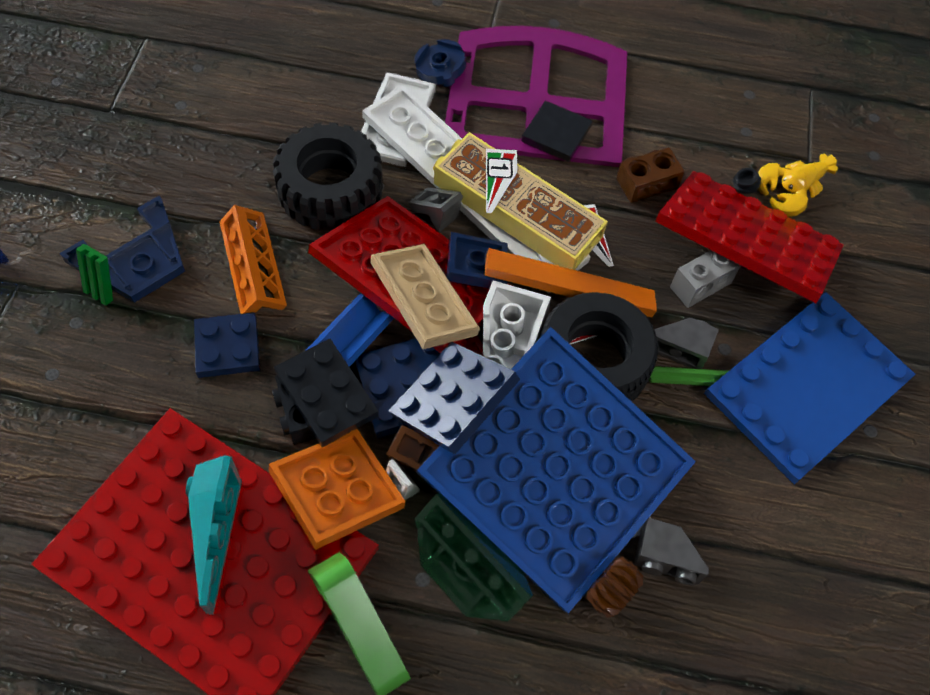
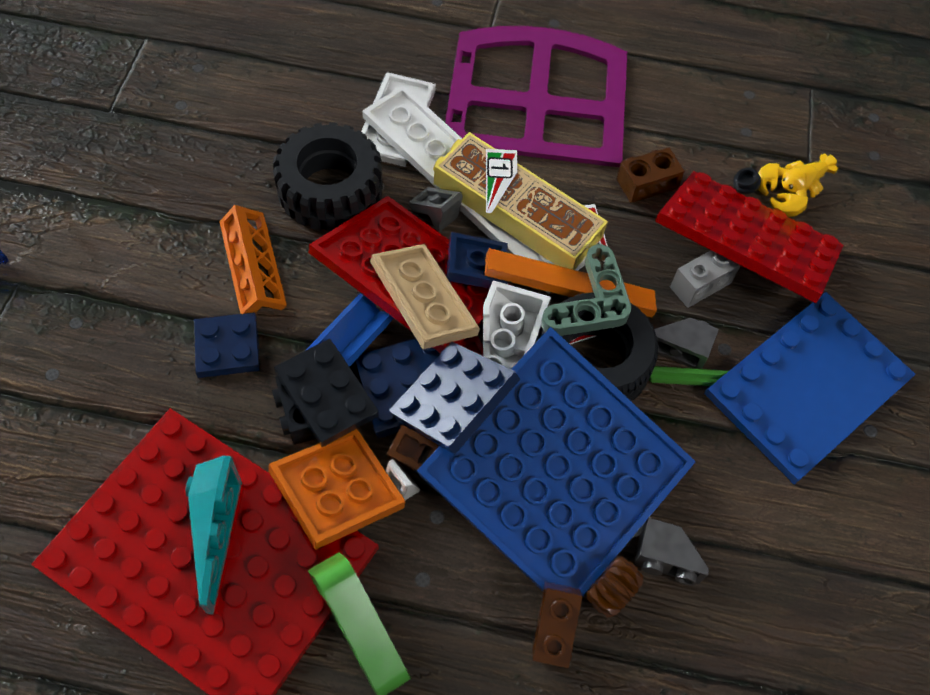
dark blue wing [60,196,185,303] -> none
green tile [76,244,113,306] -> none
dark blue plate [415,39,466,87] -> none
clear green wedge [415,494,533,622] -> none
black tile [521,100,593,162] -> none
none -> reddish brown brick [532,582,583,668]
none -> sand green beam [541,244,631,336]

